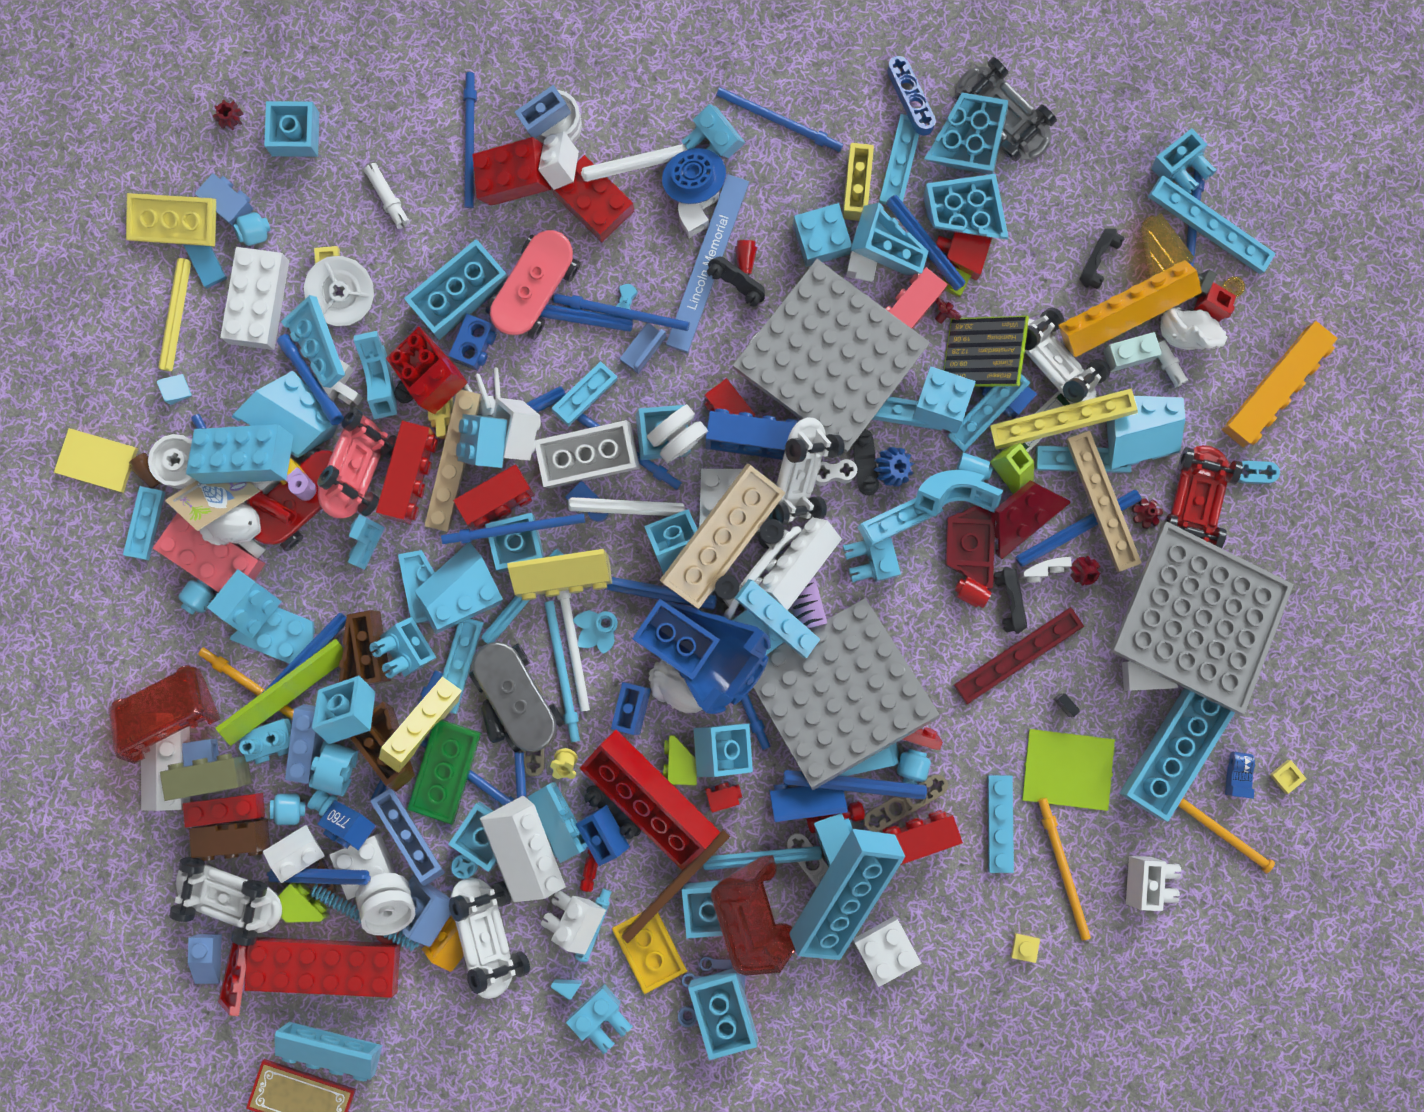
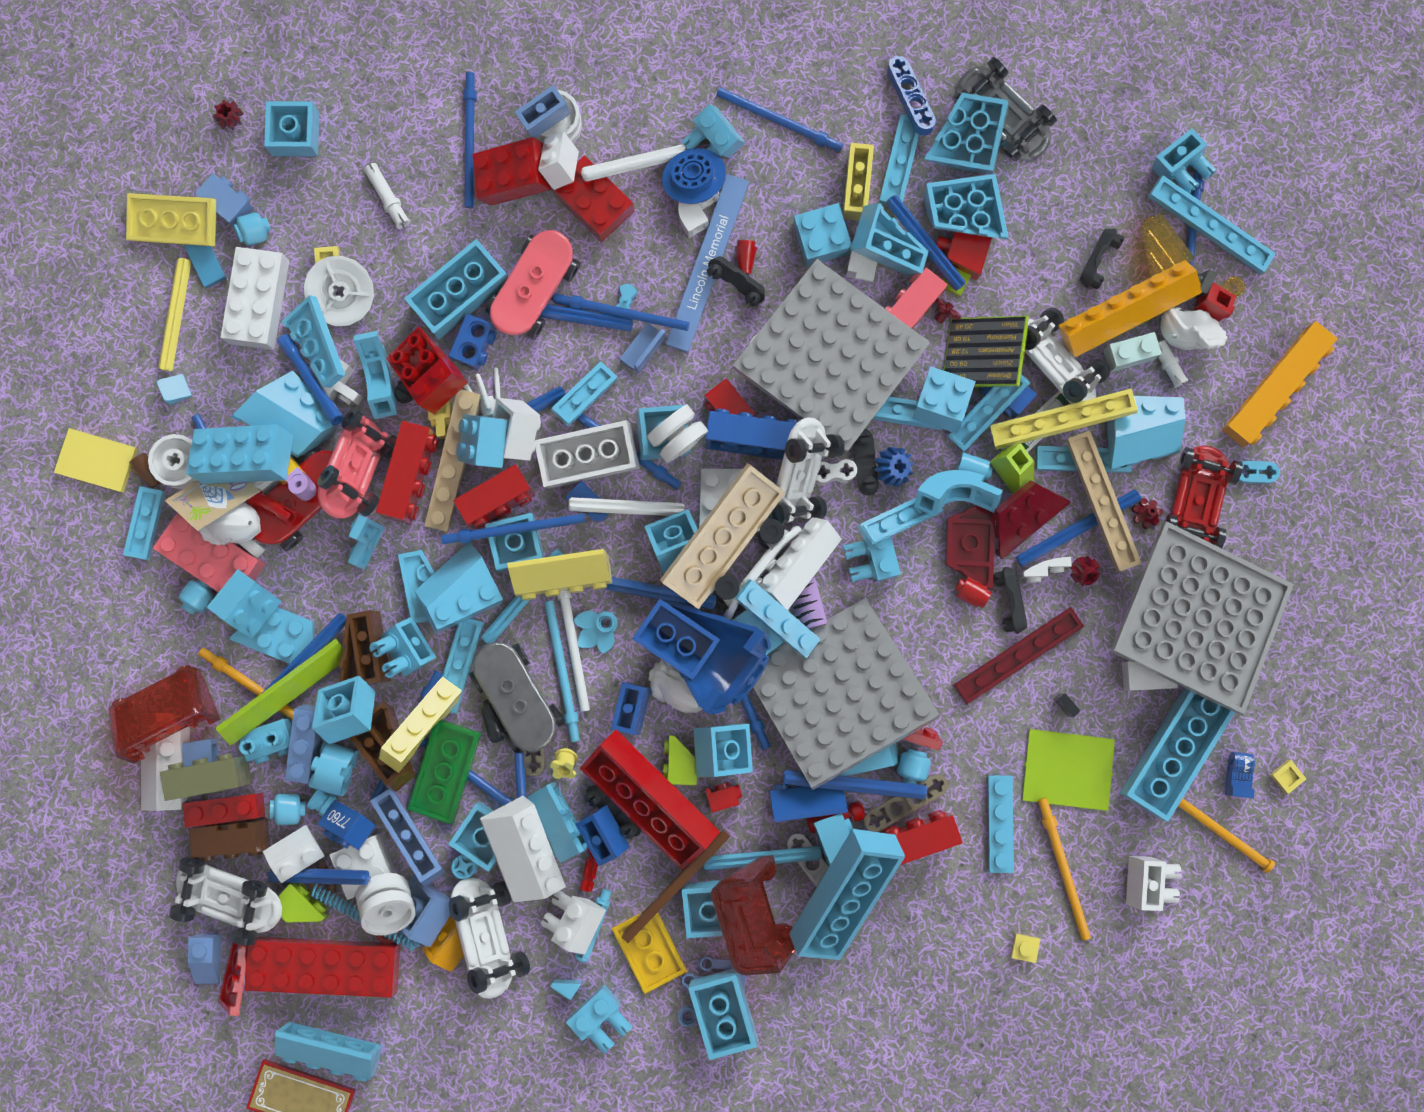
white brick [853,916,922,987] -> none

